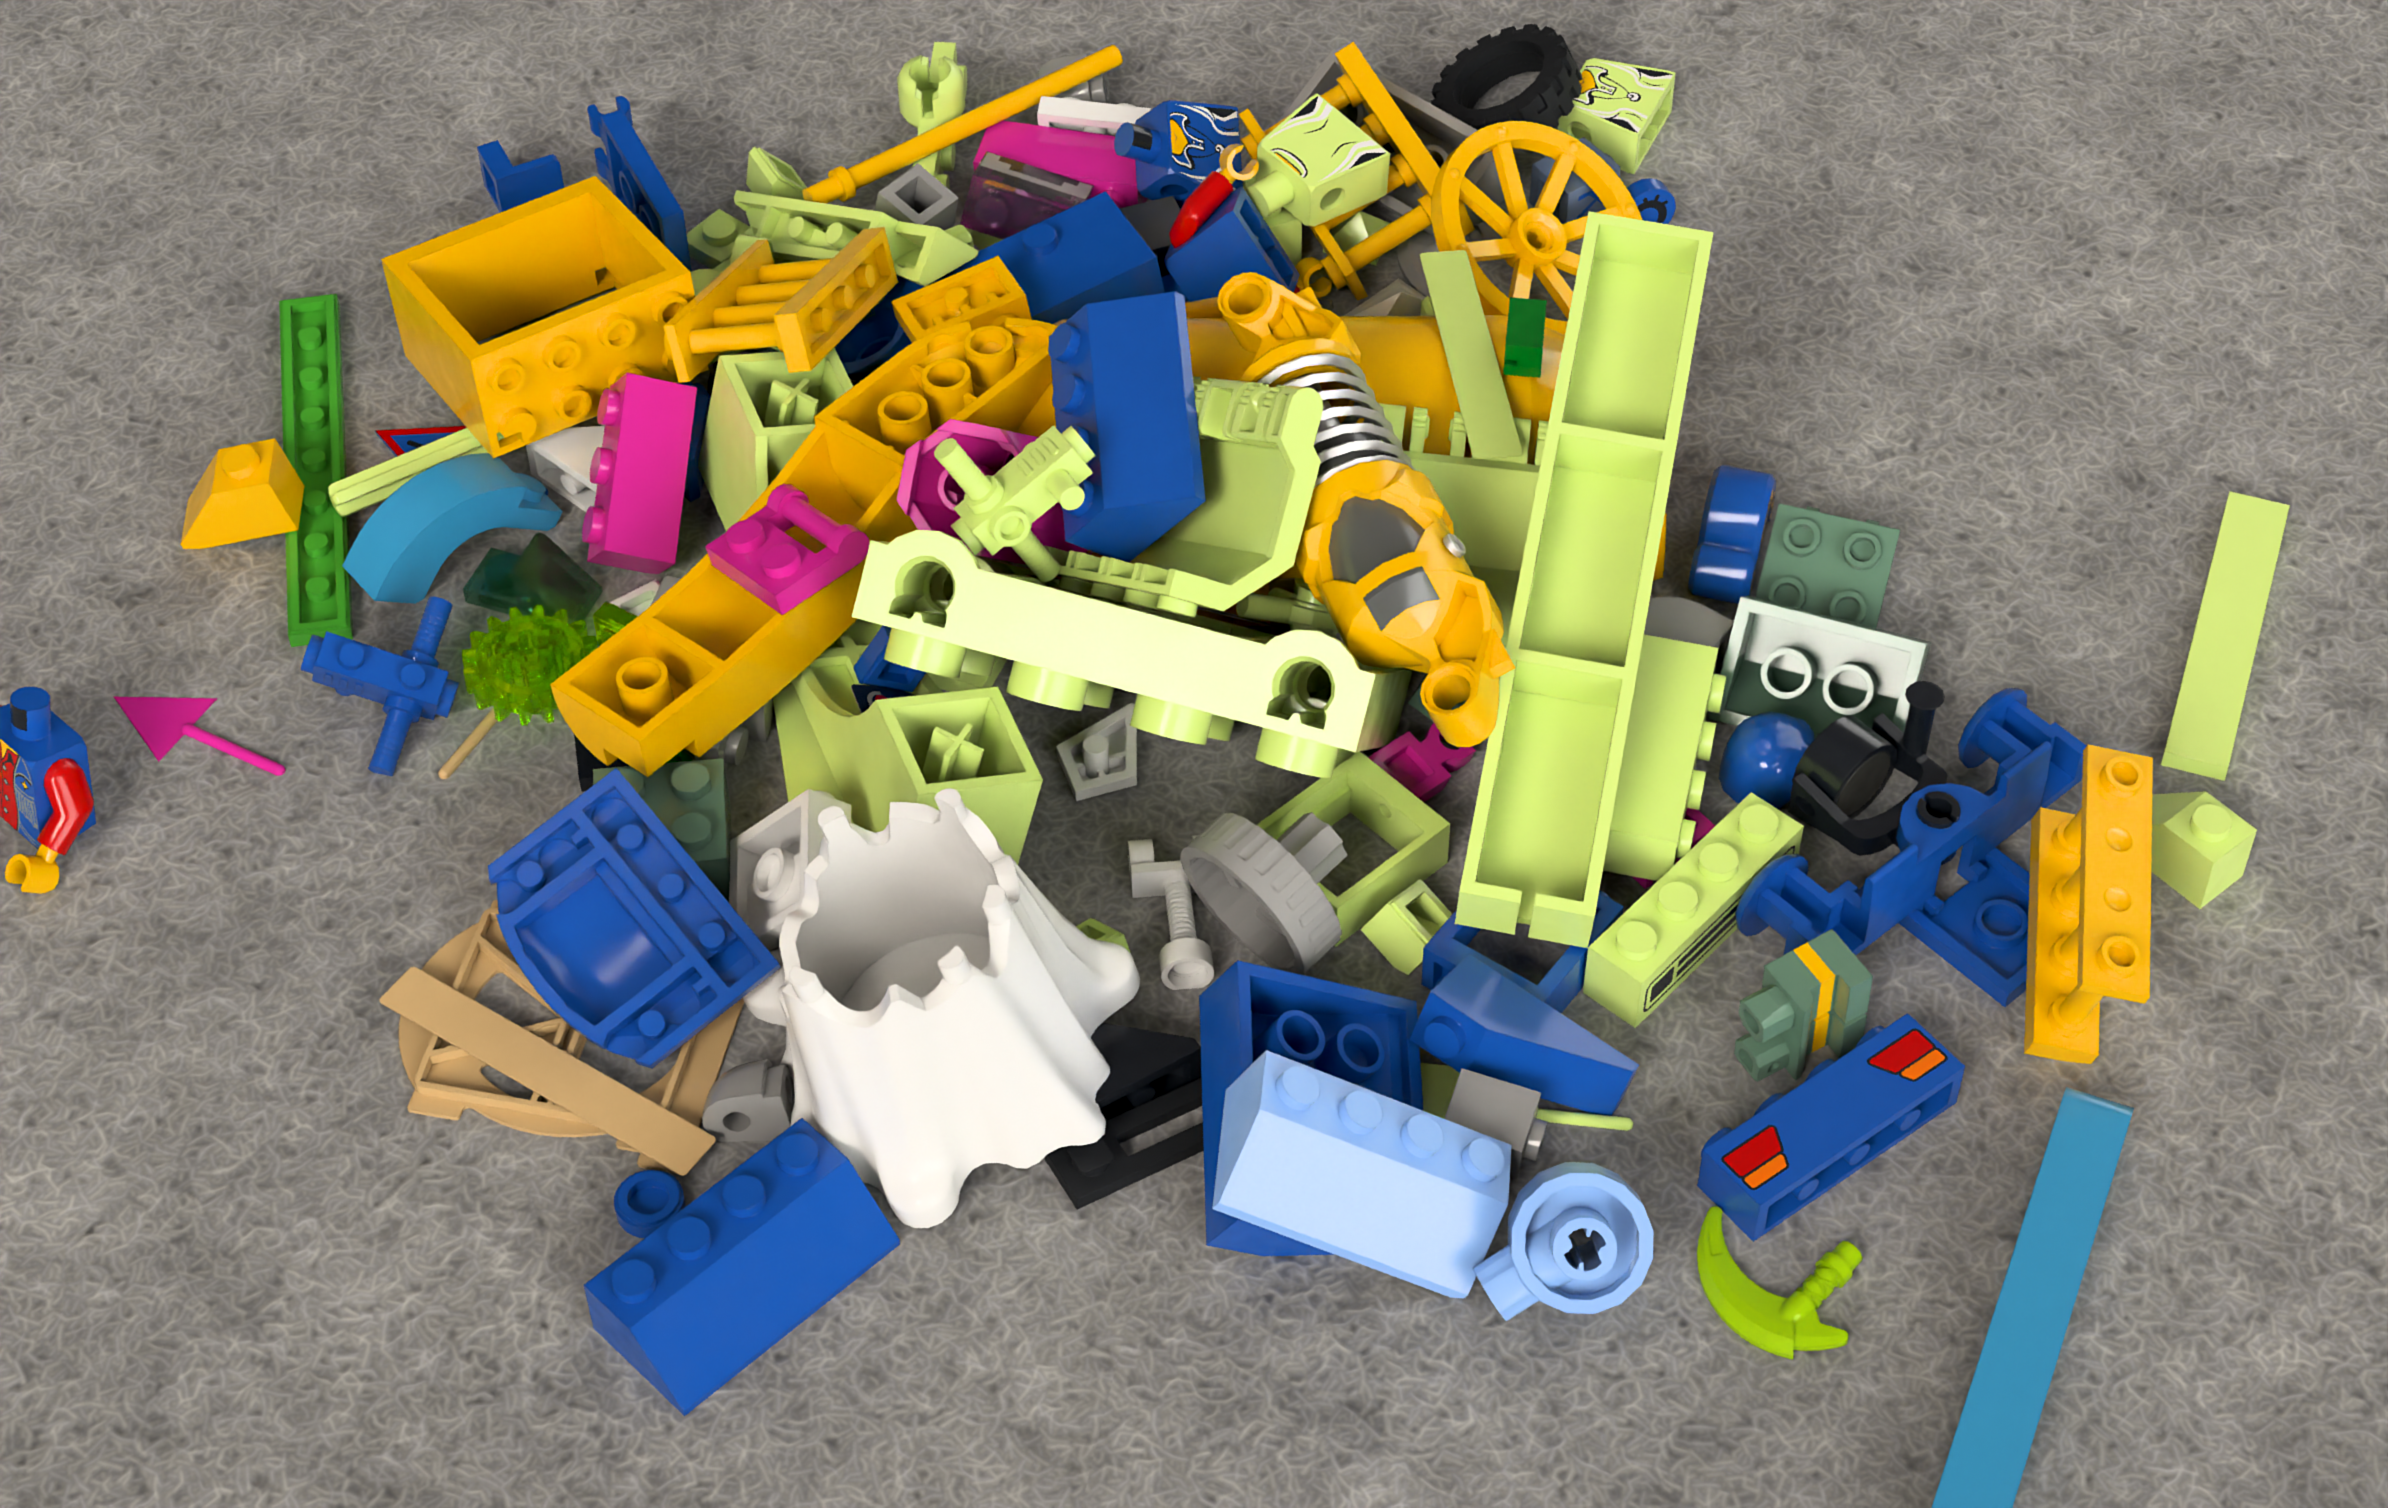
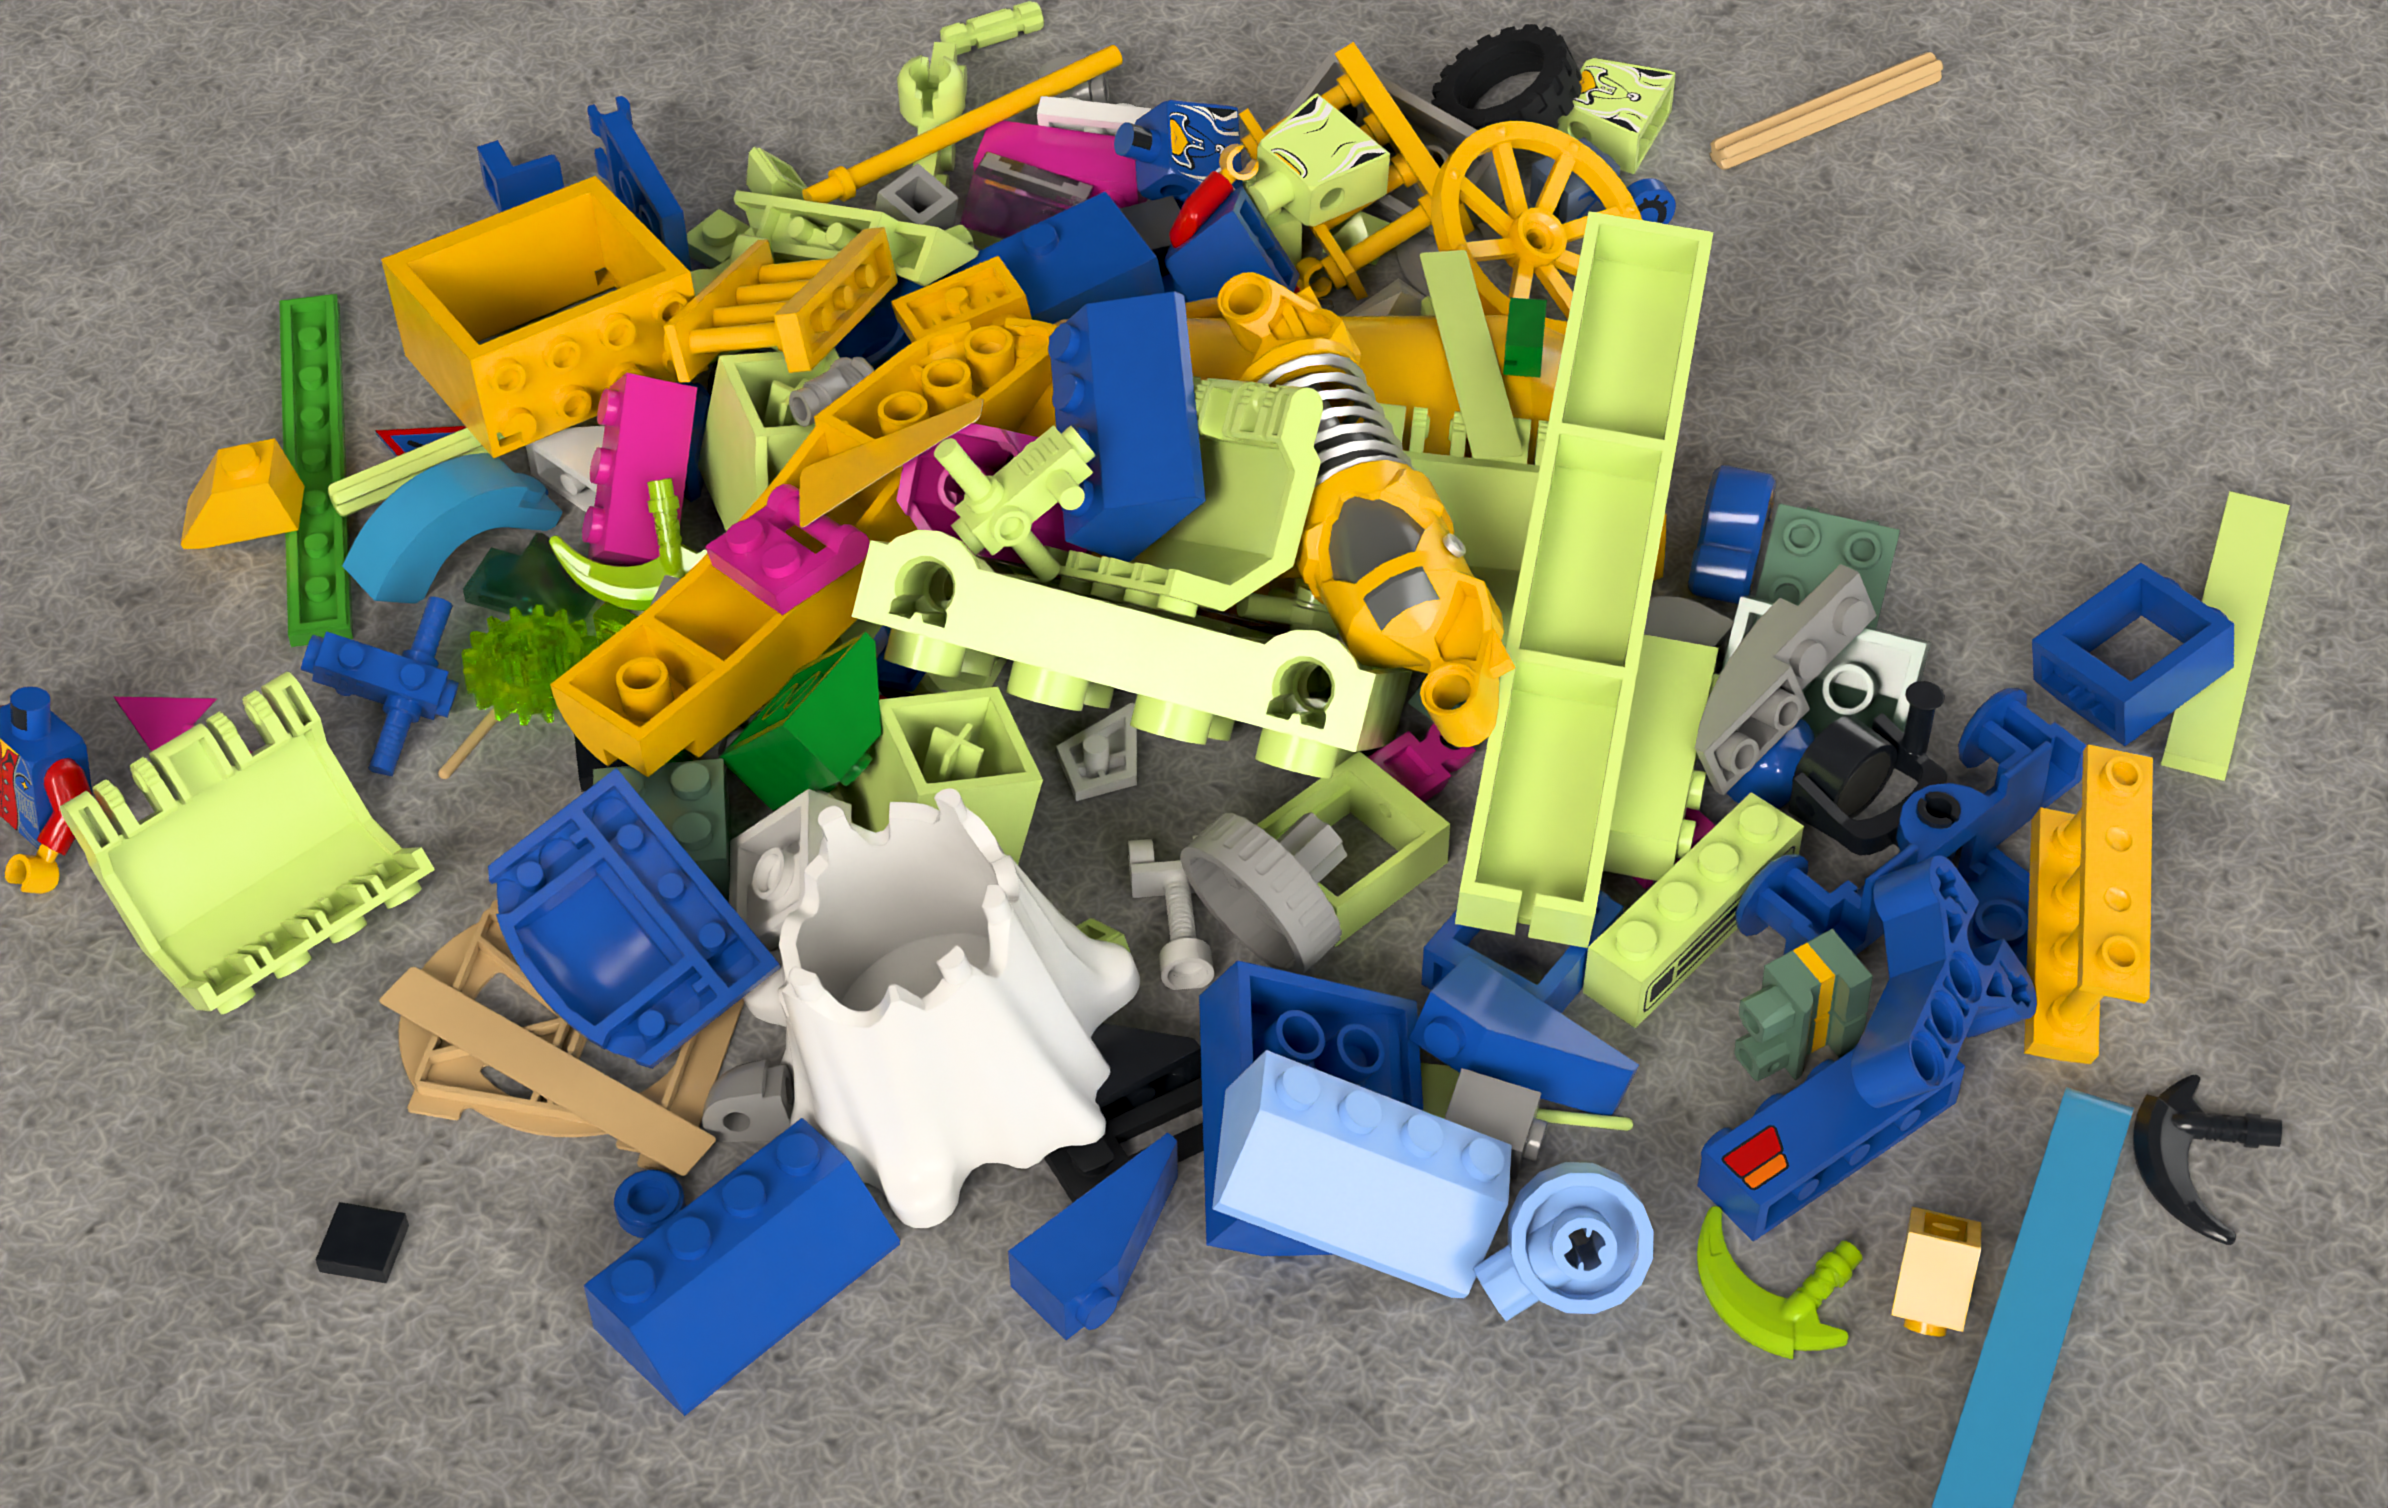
yellowish green slope [1360,879,1452,975] -> none
yellowish green slope [2151,791,2257,909] -> none
none -> yellowish green hinge [60,672,435,1015]
none -> black tile [316,1202,409,1283]
none -> lime piece [549,478,707,611]
none -> green slope [718,632,881,811]
none -> light grey arm [789,357,874,427]
none -> yellow sticker [799,398,983,528]
none -> yellowish green axle [940,1,1044,55]
none -> blue slope [1008,1132,1178,1340]
none -> light grey slope [1695,564,1877,795]
none -> tan axle [1709,52,1943,170]
none -> blue beam [1851,855,2037,1108]
none -> slope [1891,1207,1981,1337]
none -> blue window [2032,563,2234,747]
none -> black piece [2133,1075,2282,1245]

